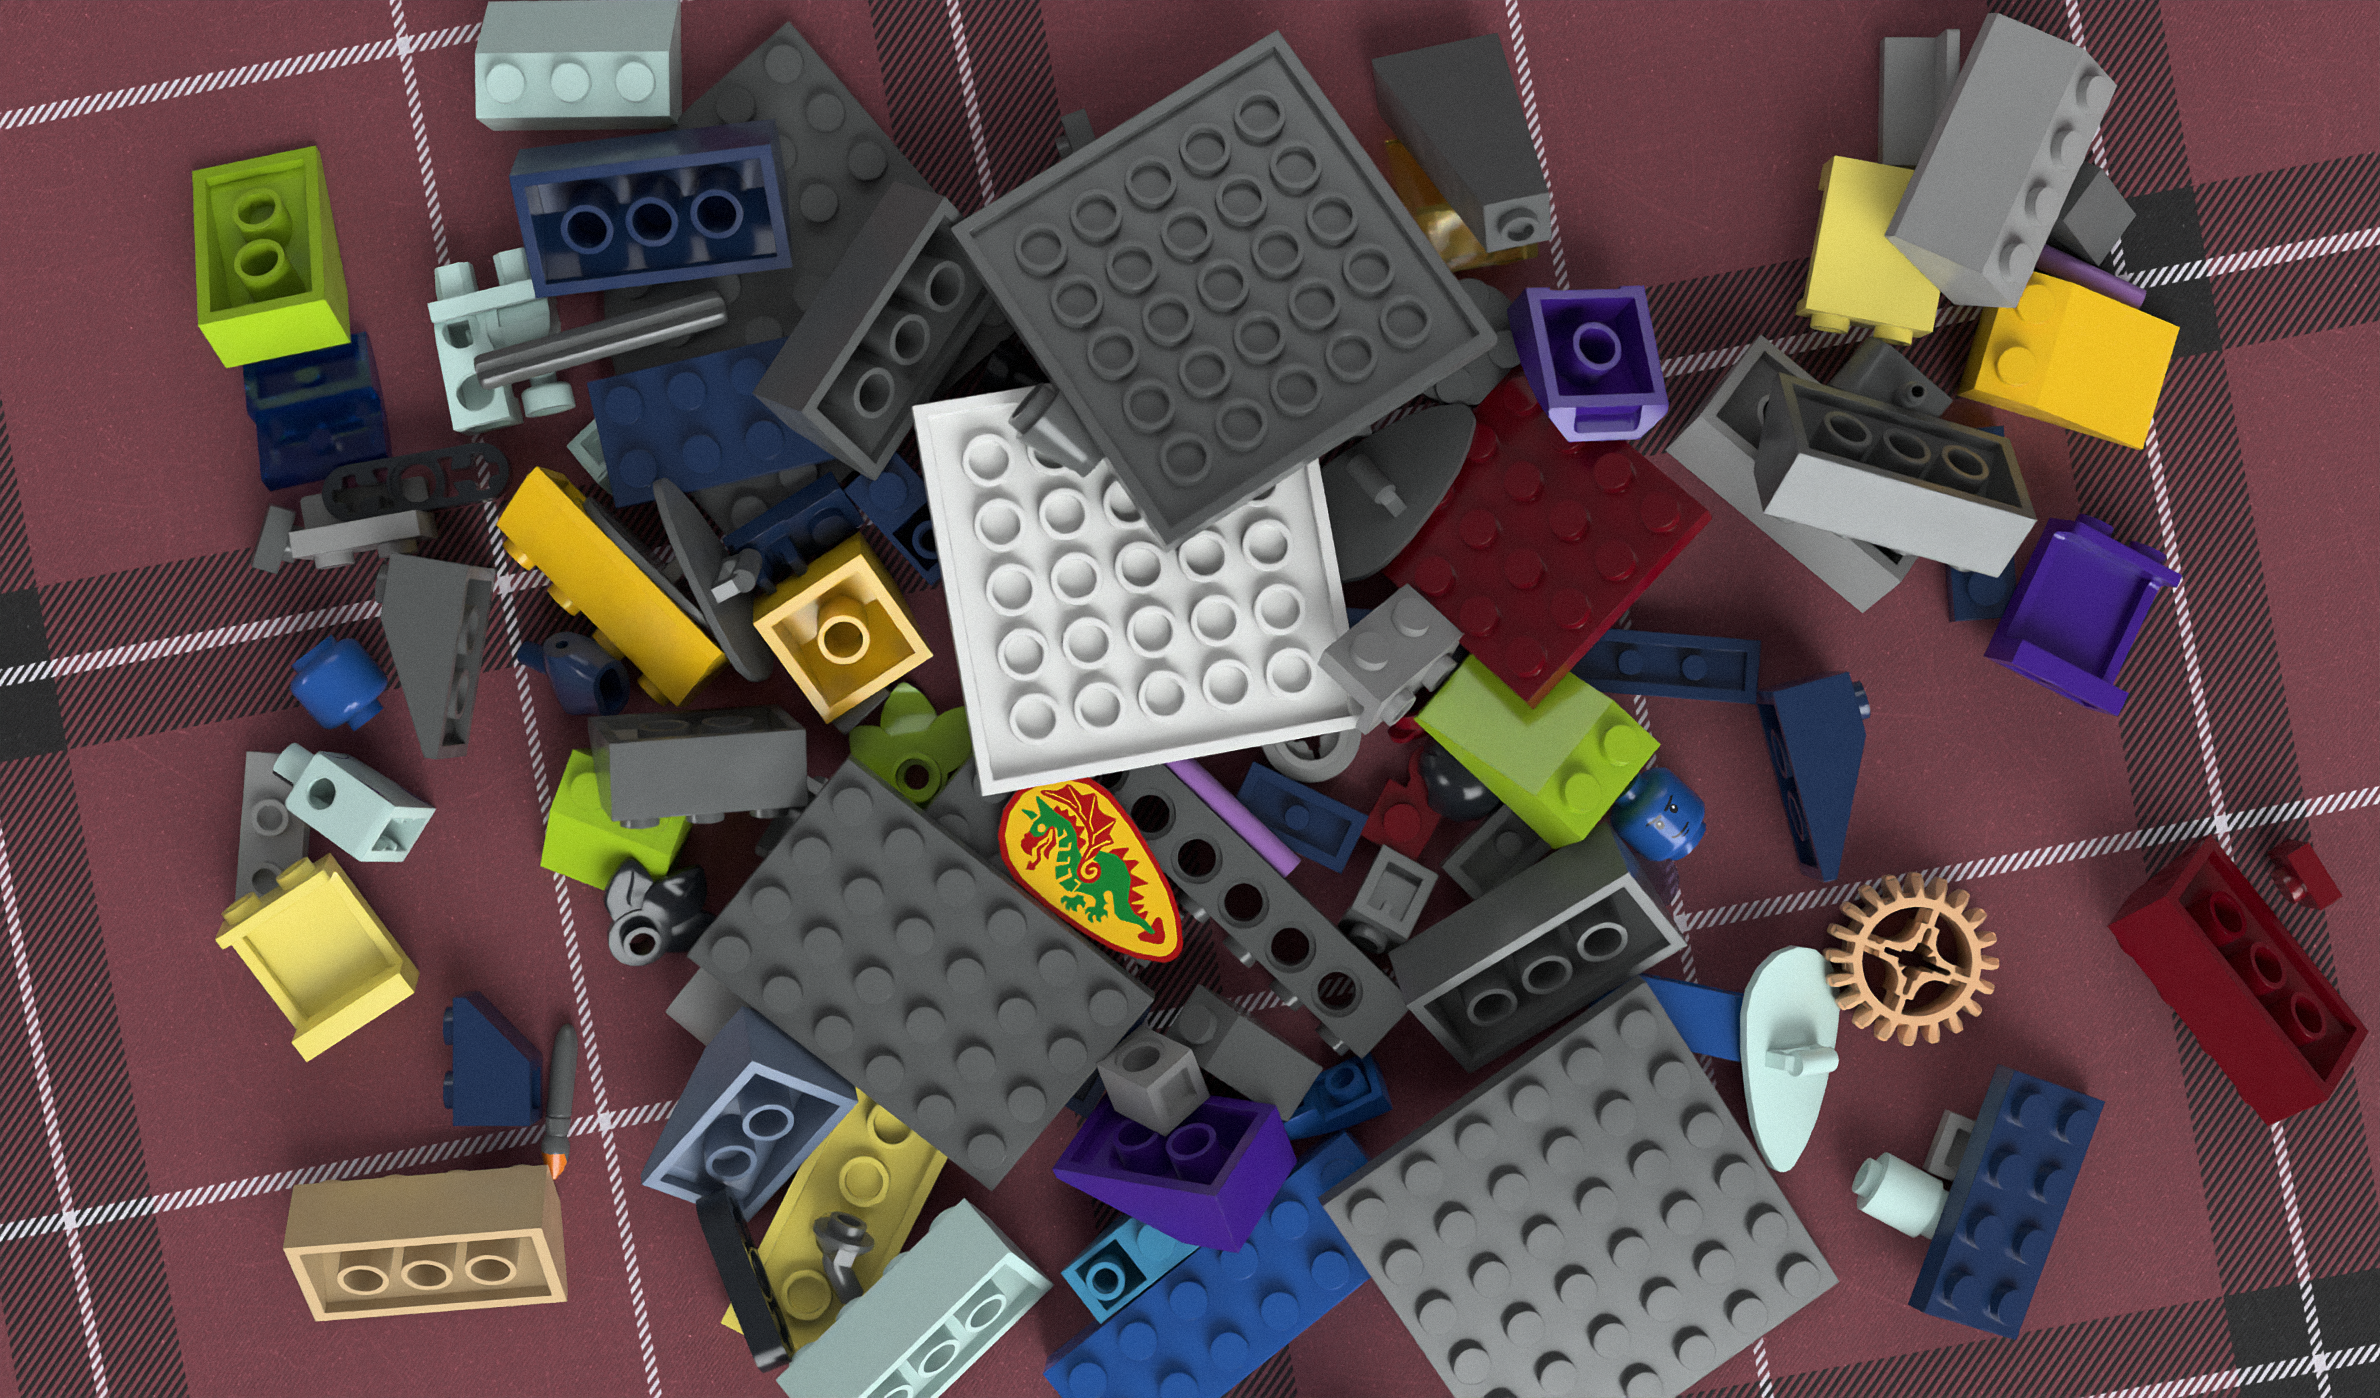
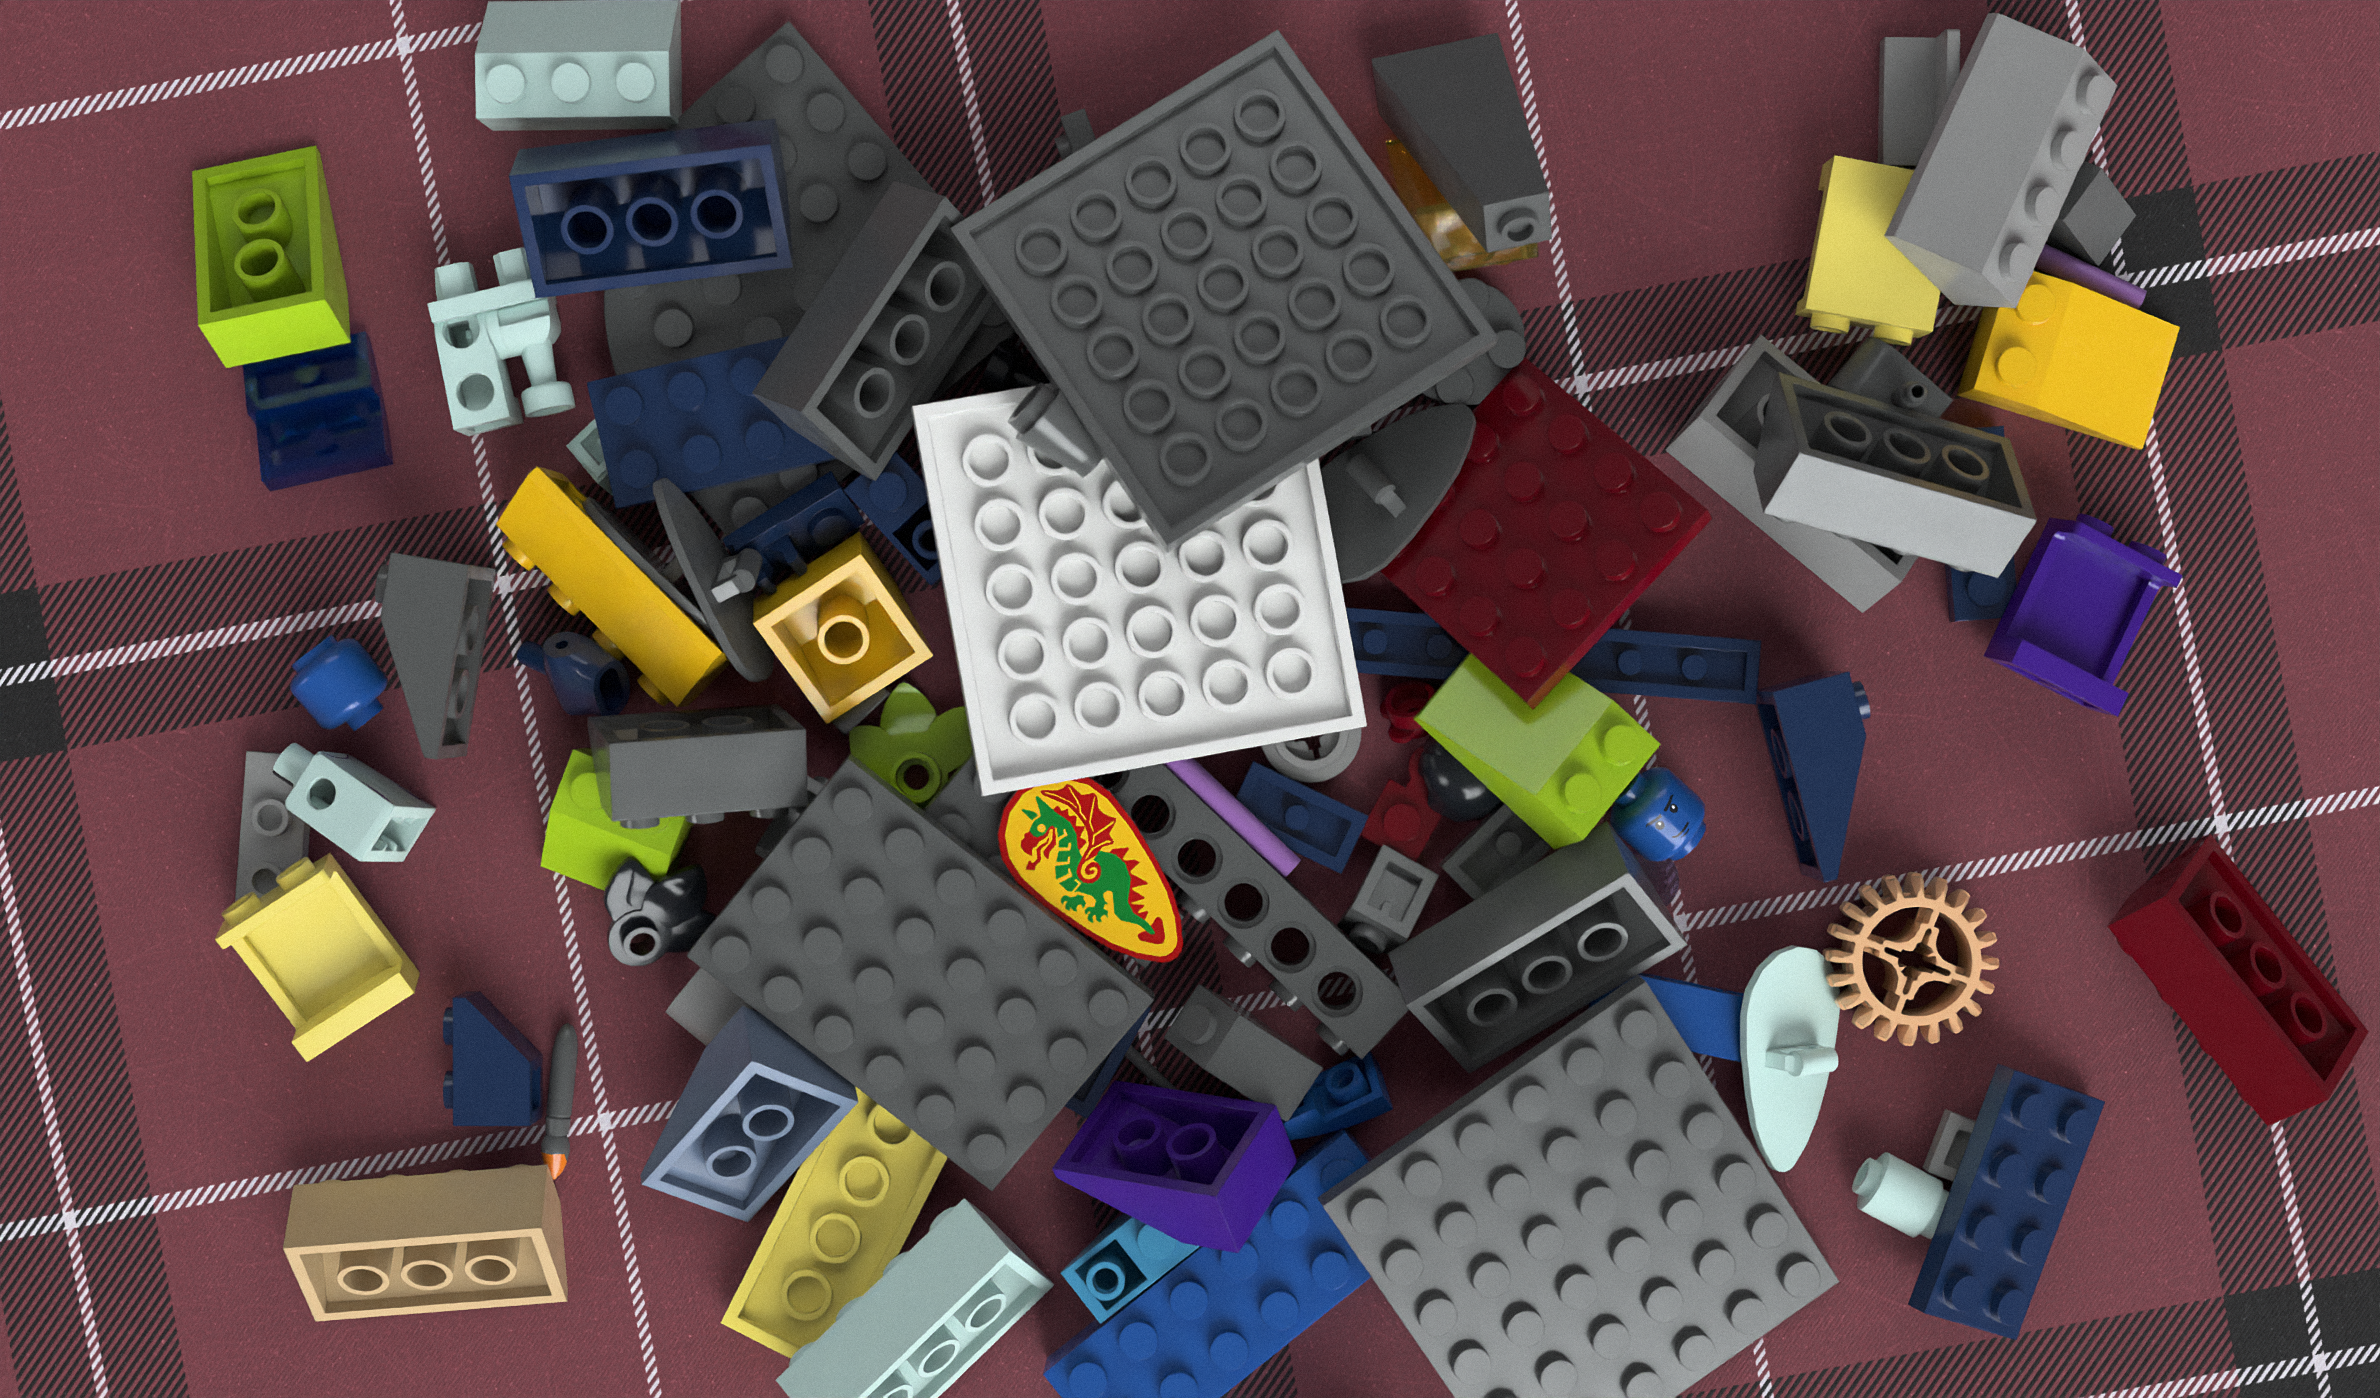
dark grey plate [250,503,304,574] -> none
light grey bracket [288,476,438,569] -> none
black beam [322,442,513,522] -> none
dark grey axle [474,290,728,390] -> none
black beam [696,1187,795,1373] -> none
dark grey plate [813,1212,875,1304] -> none
light grey brick [1096,1025,1210,1136] -> none
light grey bracket [1317,583,1464,735] -> none
dark purple slope [1507,285,1669,442] -> none
dark red plate [2266,839,2343,911] -> none

